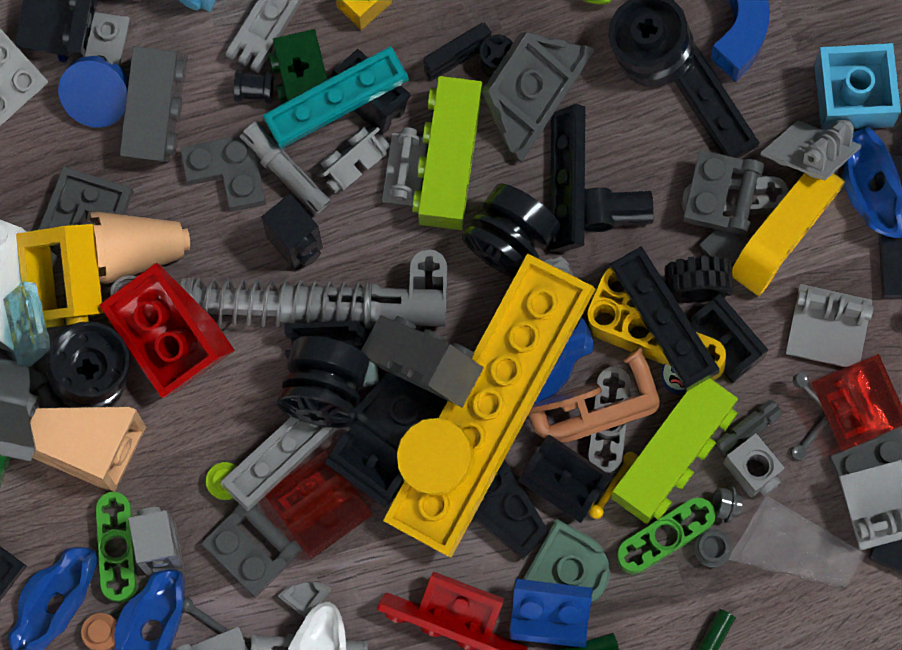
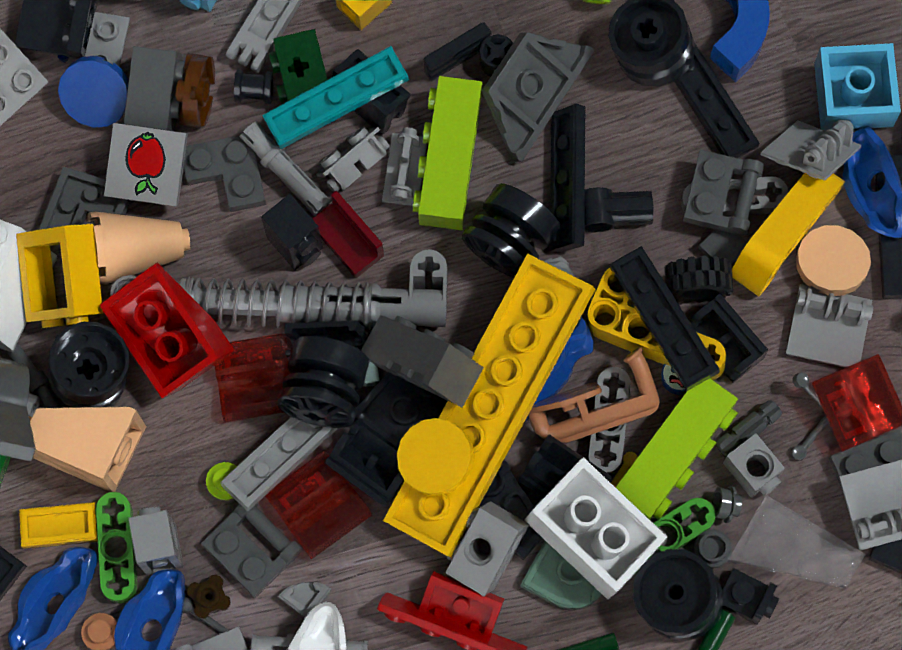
clear light blue plate [3,281,51,367] -> none
blue bracket [509,579,592,647] -> none
none -> yellow tile [19,502,98,549]
none -> light grey tile [104,123,188,206]
none -> reddish brown plate [176,53,215,127]
none -> dark brown plate [187,575,231,619]
none -> clear red slope [215,333,291,423]
none -> dark red panel [312,190,384,279]
none -> light grey brick [445,501,529,596]
none -> white slope [524,458,668,599]
none -> black wheel [633,549,724,641]
none -> black bracket [723,568,779,624]
none -> light nougat tile [796,225,871,296]

